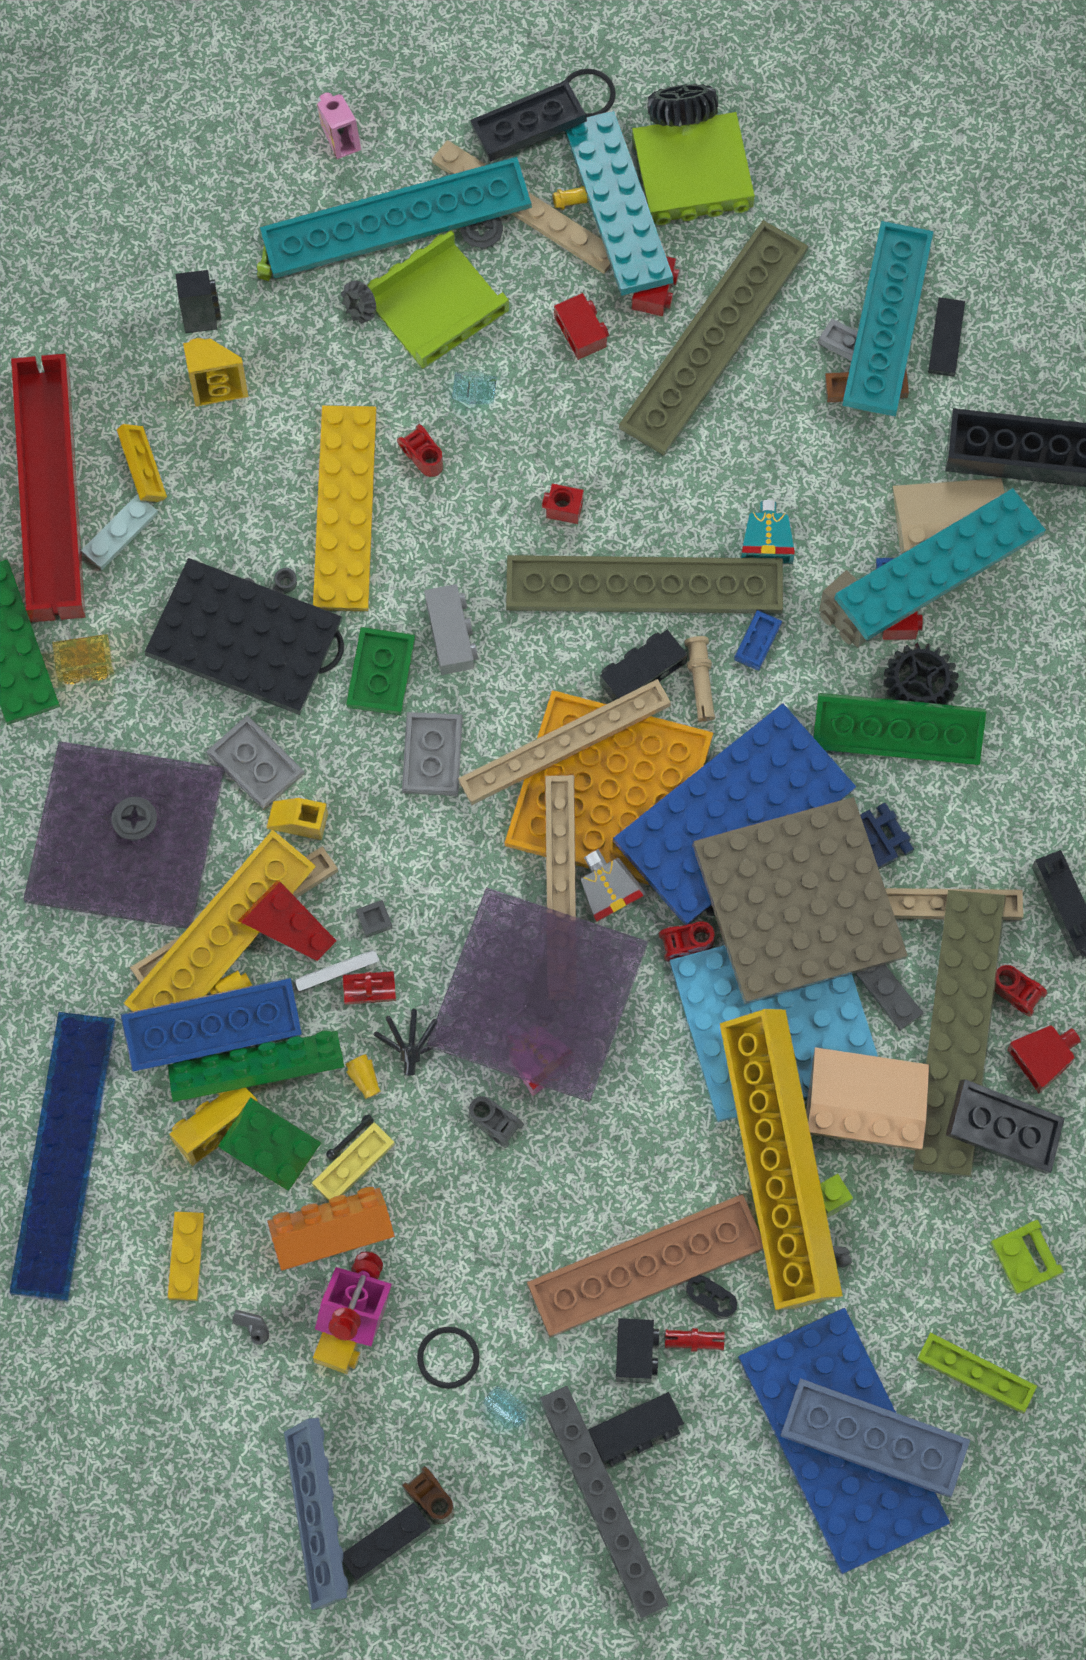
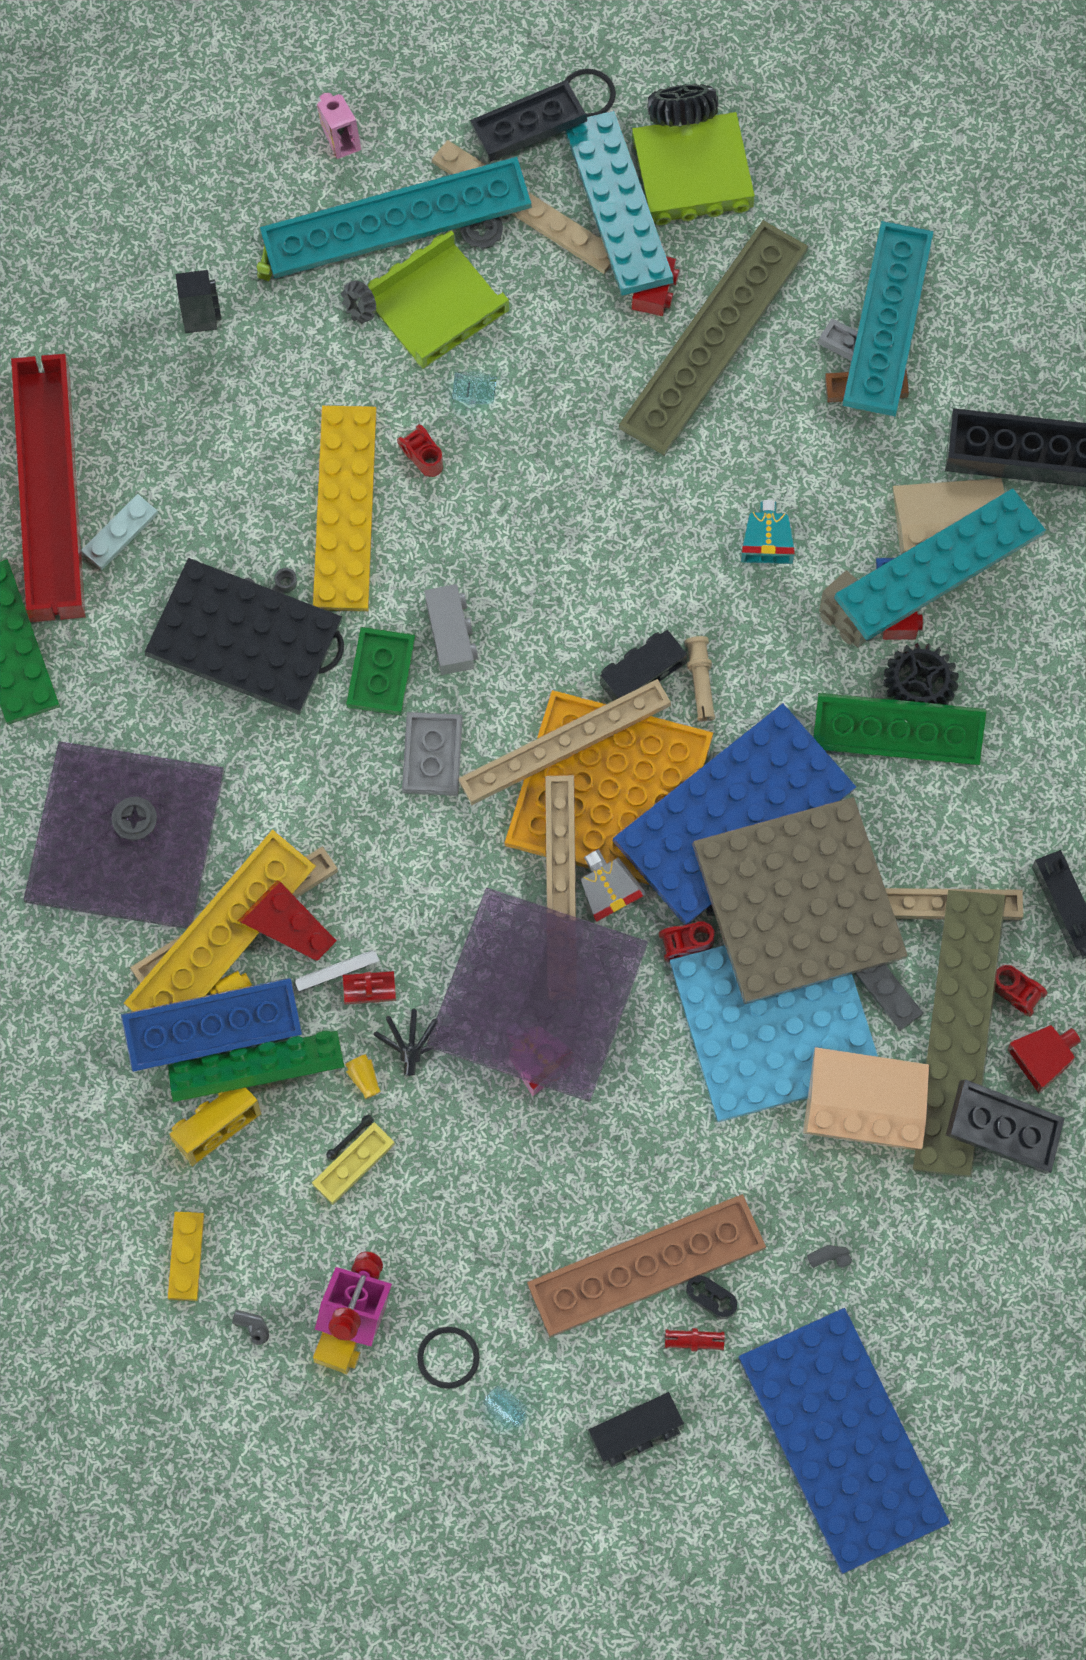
clear blue plate [9,1012,116,1302] -> none
clear yellow brick [52,634,114,684] -> none
yellow plate [116,424,167,502] -> none
yellow slope [183,338,249,407] -> none
light grey tile [206,715,305,810] -> none
green plate [218,1097,321,1191] -> none
yellow slope [267,798,328,840] -> none
orange brick [267,1187,395,1271] -> none
sand blue plate [284,1418,348,1610] -> none
black brick [343,1502,432,1584] -> none
dark grey plate [356,900,393,938] -> none
reddish brown piece [402,1466,455,1524] -> none
dark grey piece [469,1096,524,1148] -> none
olive plate [506,555,783,614] -> none
dark grey brick [540,1386,668,1622] -> none
red brick [542,483,584,524] -> none
yellow pin [552,186,588,210] -> none
red brick [554,293,609,360] -> none
black brick [615,1318,659,1383] -> none
yellow brick [720,1009,843,1310] -> none
blue plate [734,610,782,671] -> none
sand blue plate [781,1378,970,1498] -> none
lime brick [820,1173,853,1218] -> none
dark blue plate [860,803,915,869] -> none
lime plate [916,1332,1037,1414] -> none
black tile [928,297,965,377] -> none
lime plate [991,1220,1065,1295] -> none

